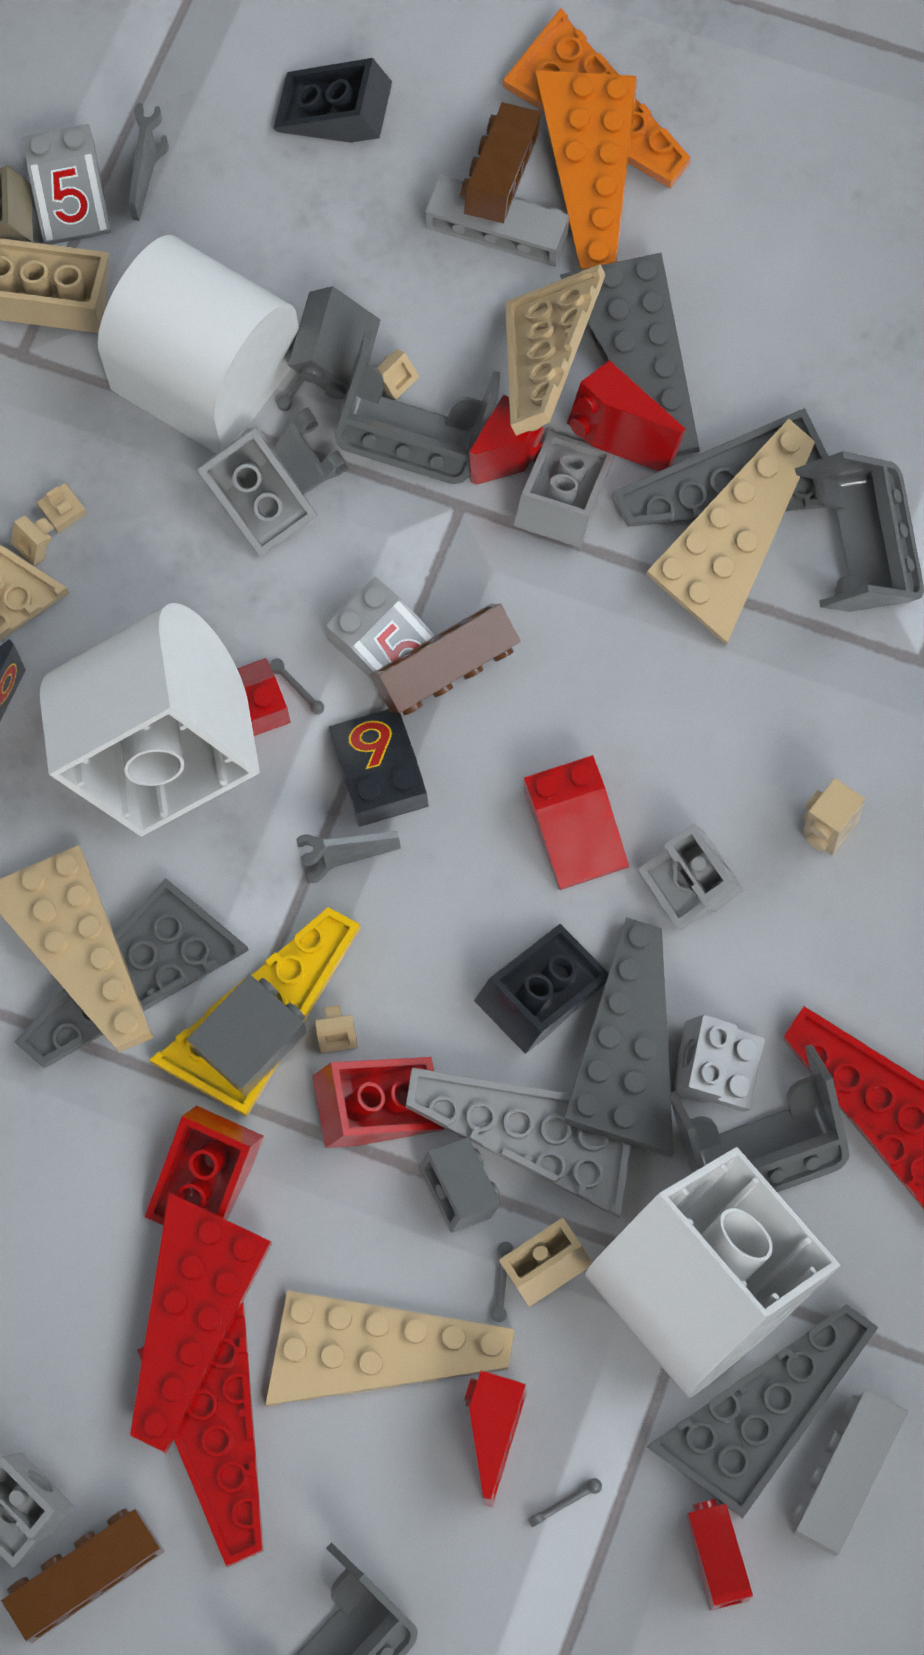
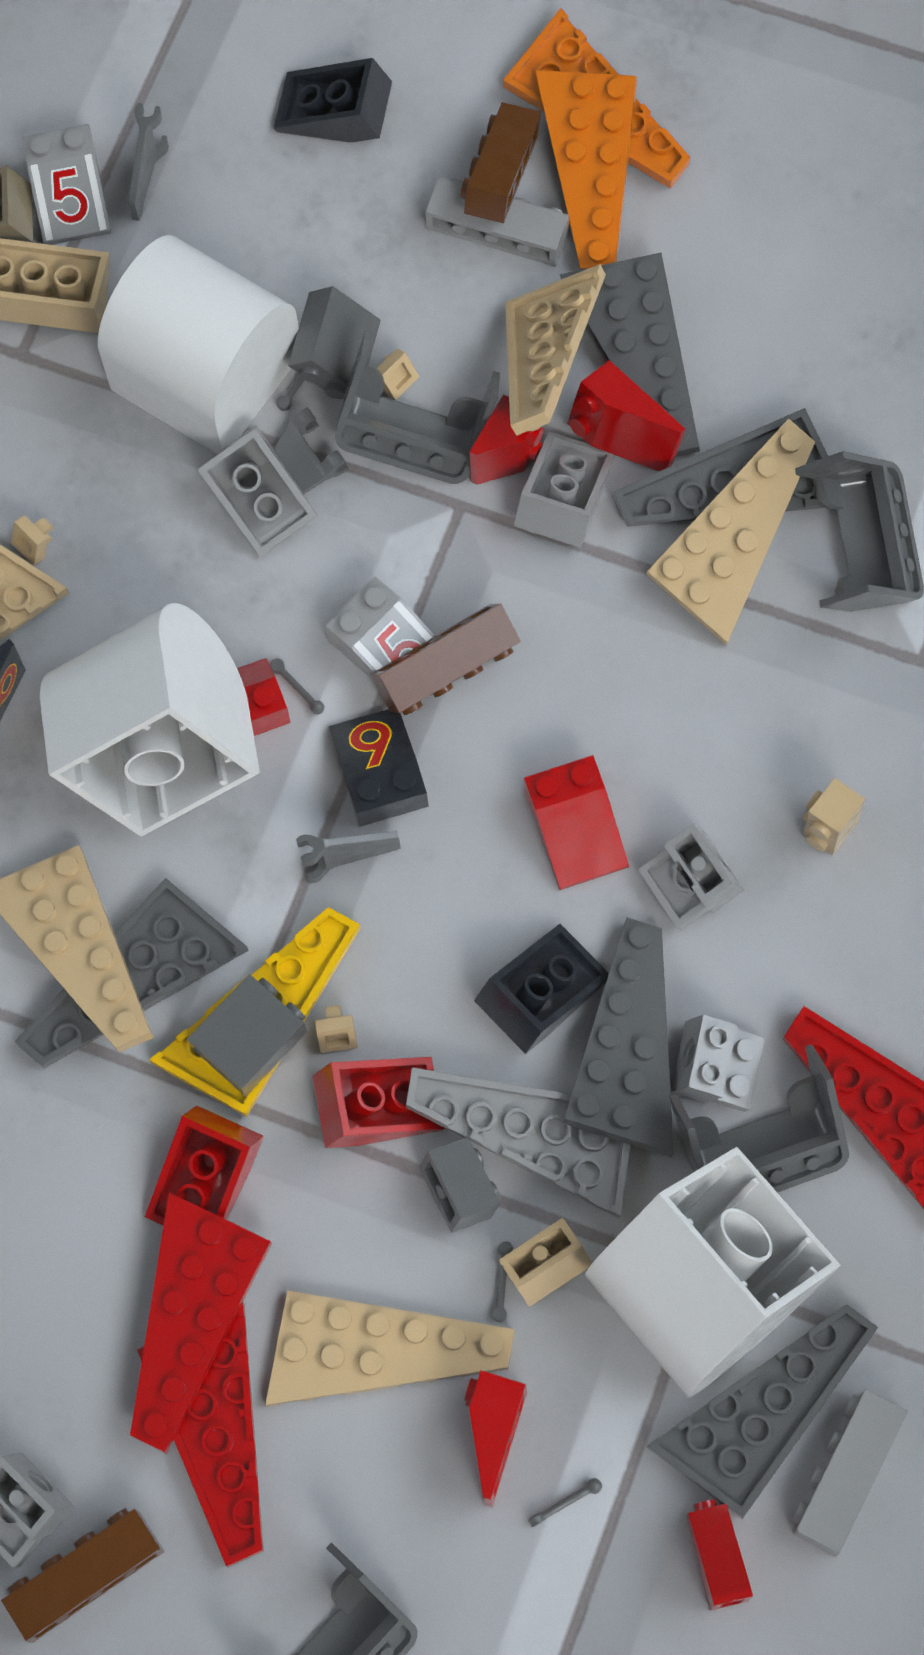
tan tile [37,483,87,533] -> none

